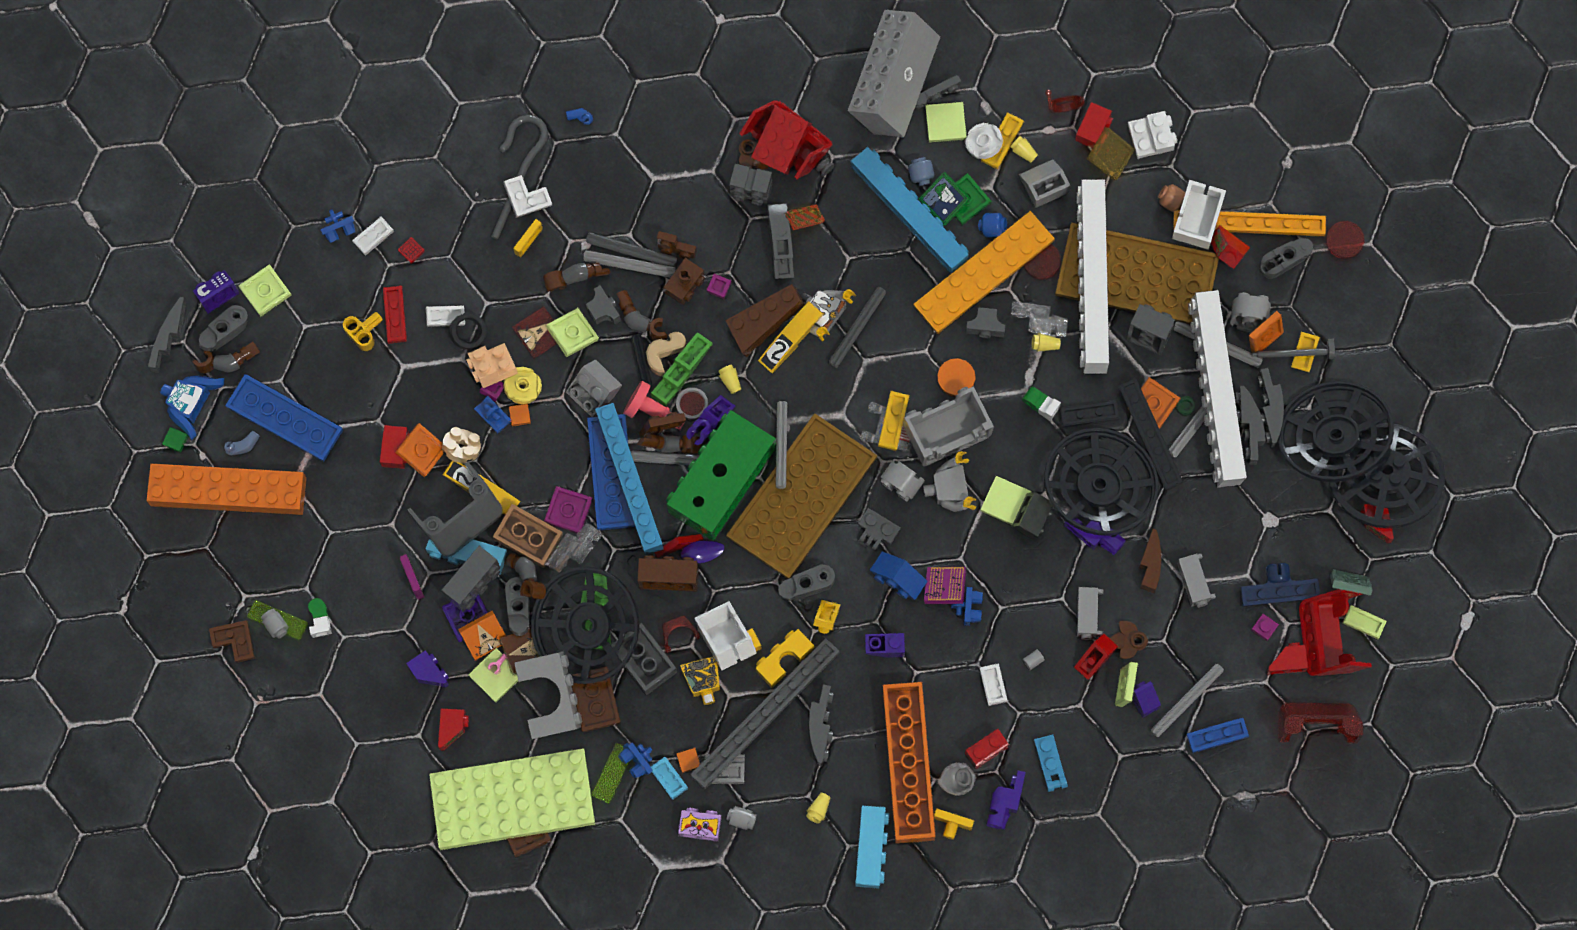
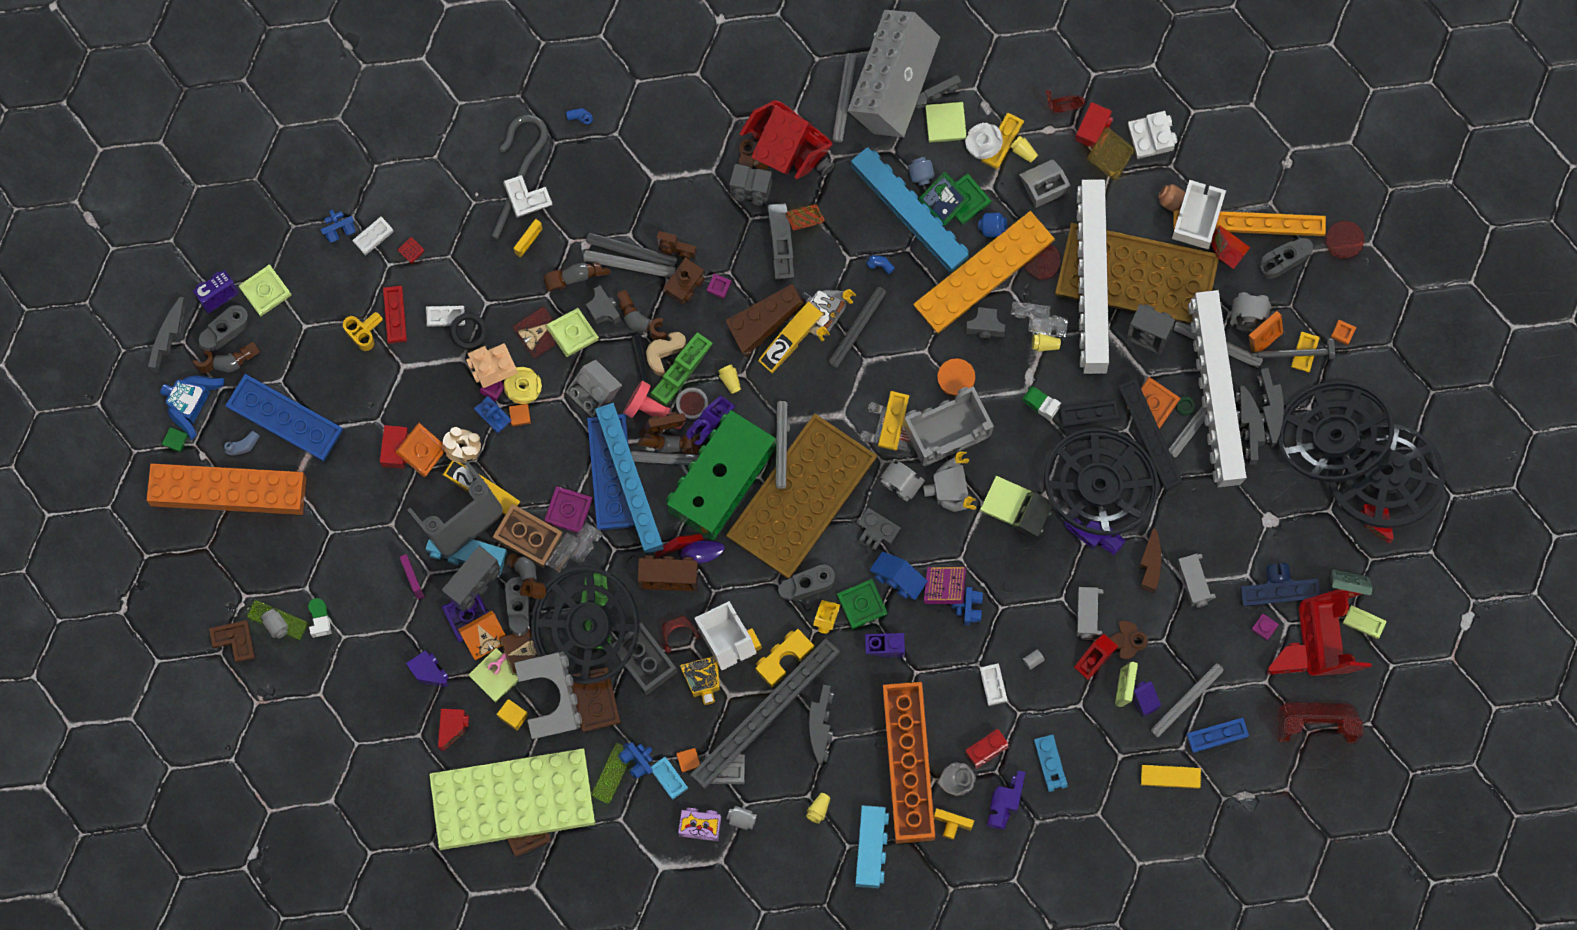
none -> yellow panel [497,699,529,731]
none -> light grey axle [833,53,856,143]
none -> green tile [837,579,888,630]
none -> blue arm [867,255,895,275]
none -> yellow tile [1141,765,1201,789]
none -> orange tile [1331,320,1356,346]

